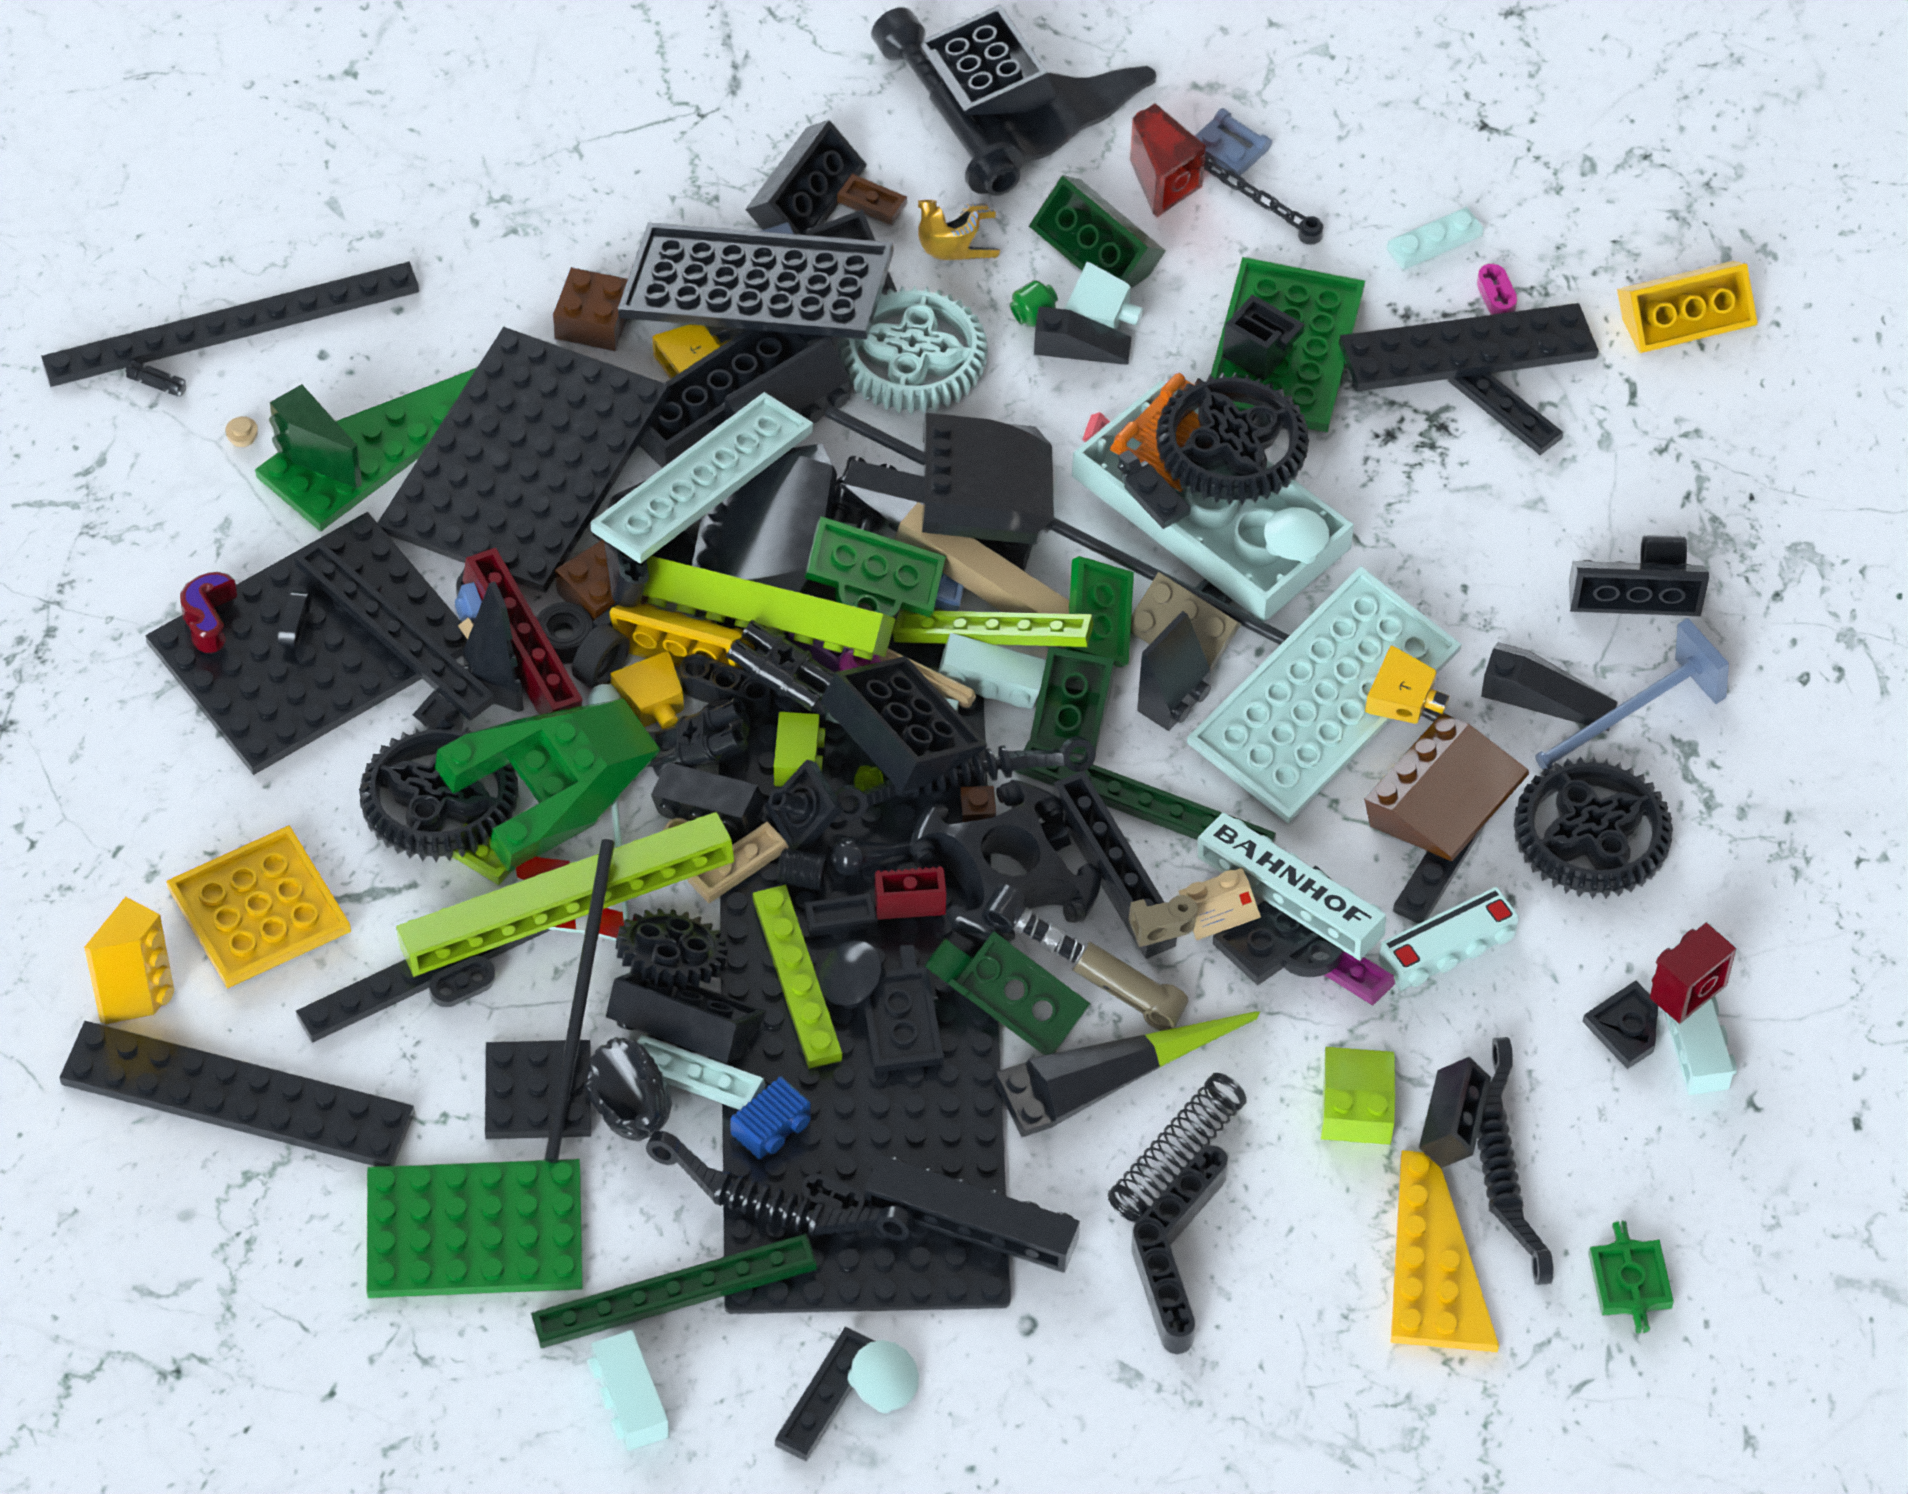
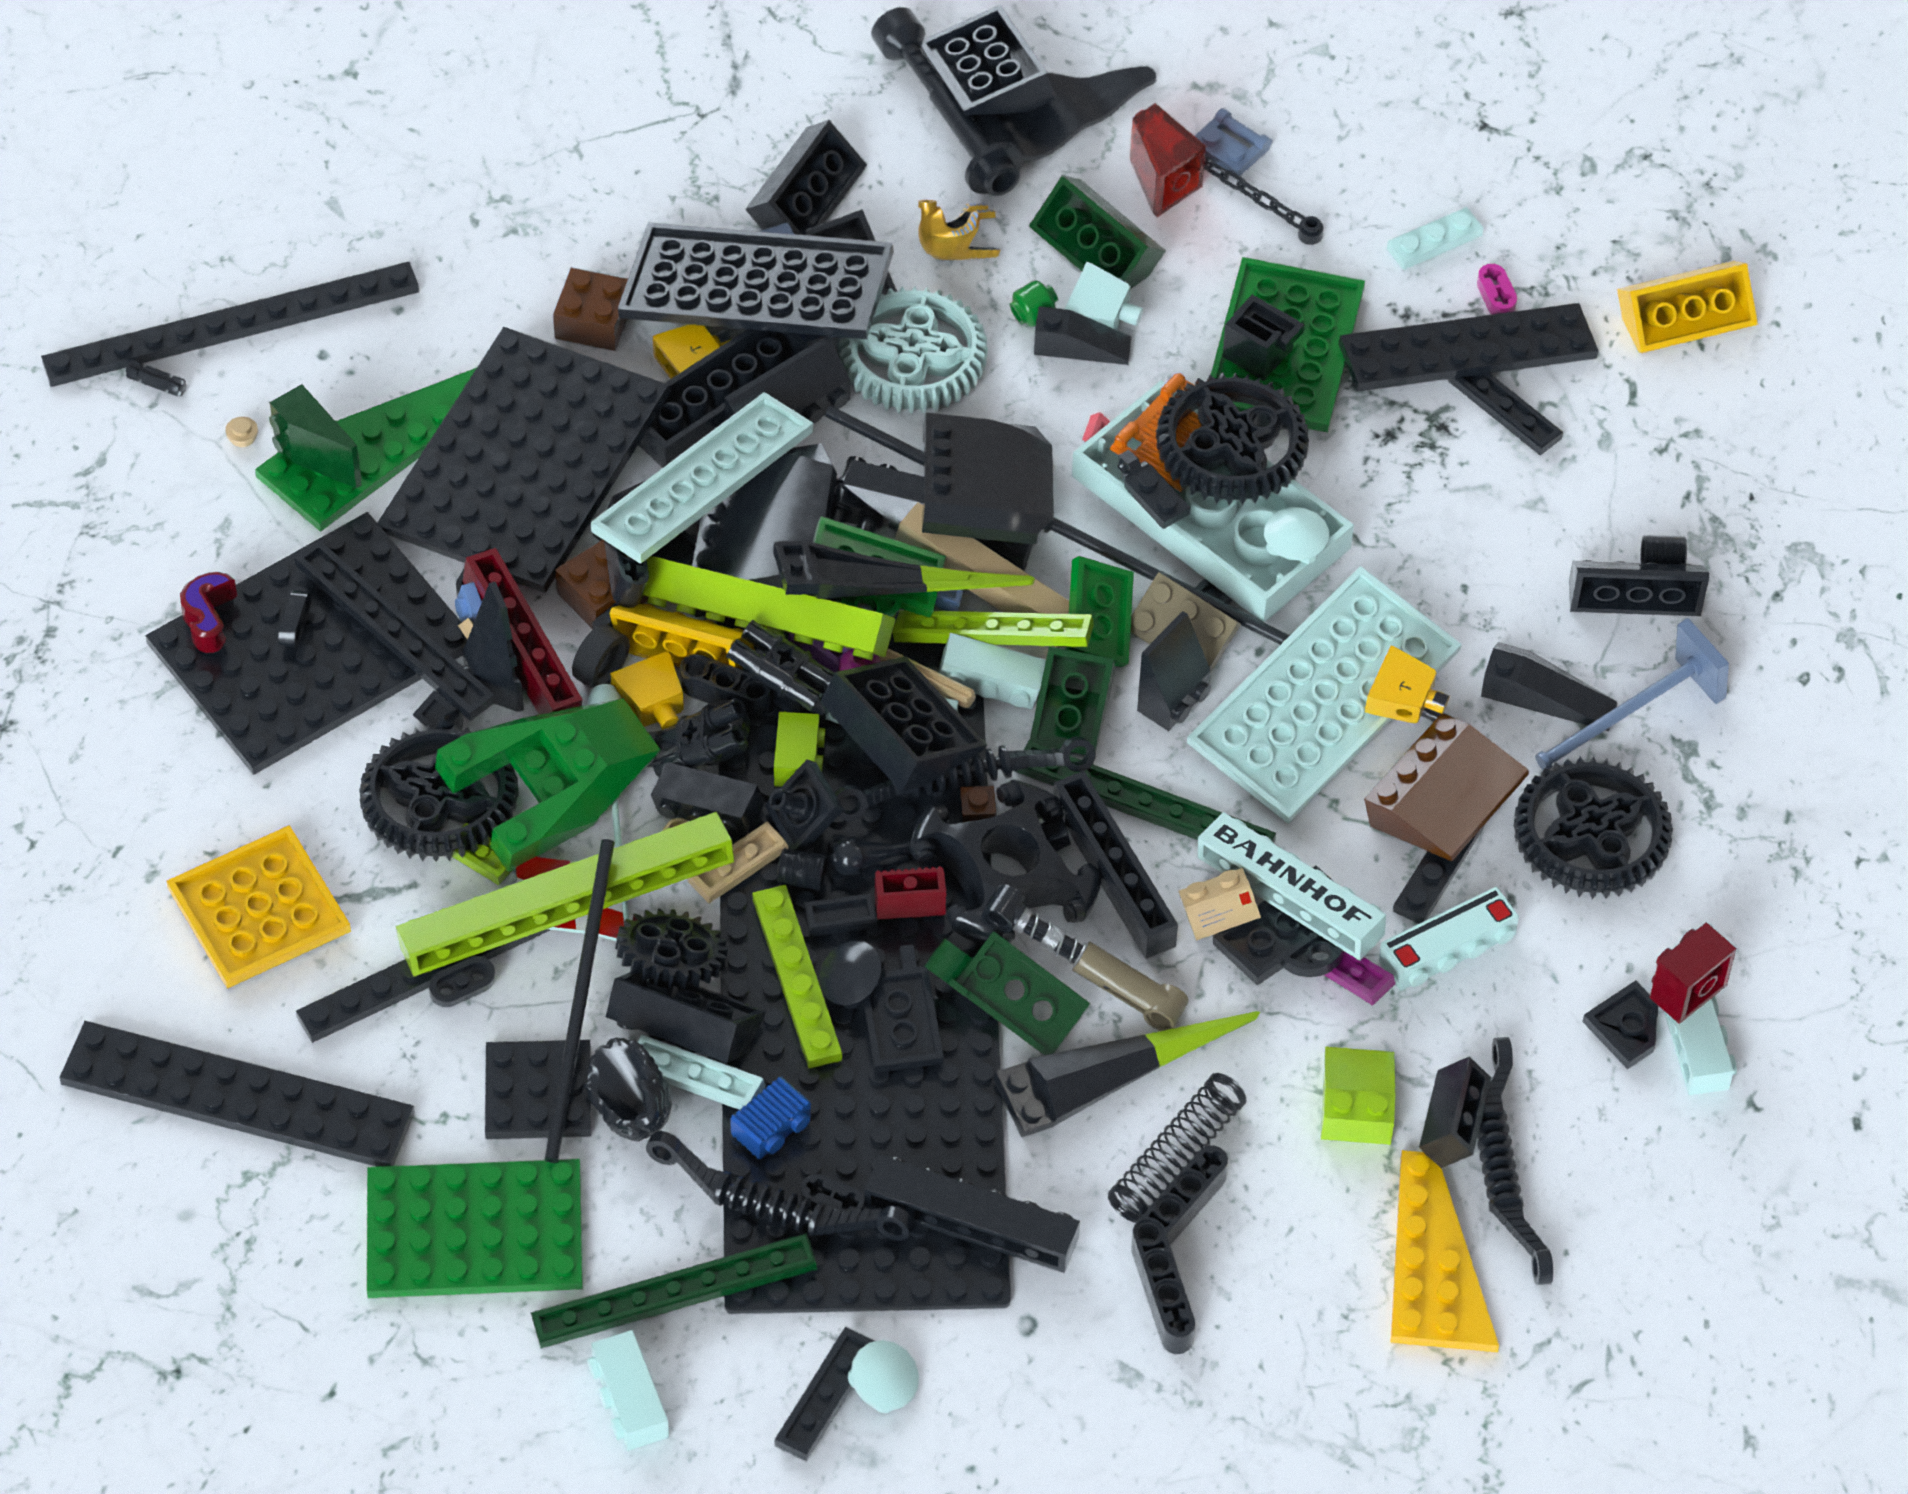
yellow slope [84,896,174,1025] -> none
black tyre [536,602,593,664] -> none
reddish brown plate [837,174,907,225] -> none
clear neon green plate [854,765,884,791] -> none
dark tan leg [1128,895,1198,947] -> none
green plate [1588,1220,1674,1334] -> none
none -> black plate [773,541,1035,599]

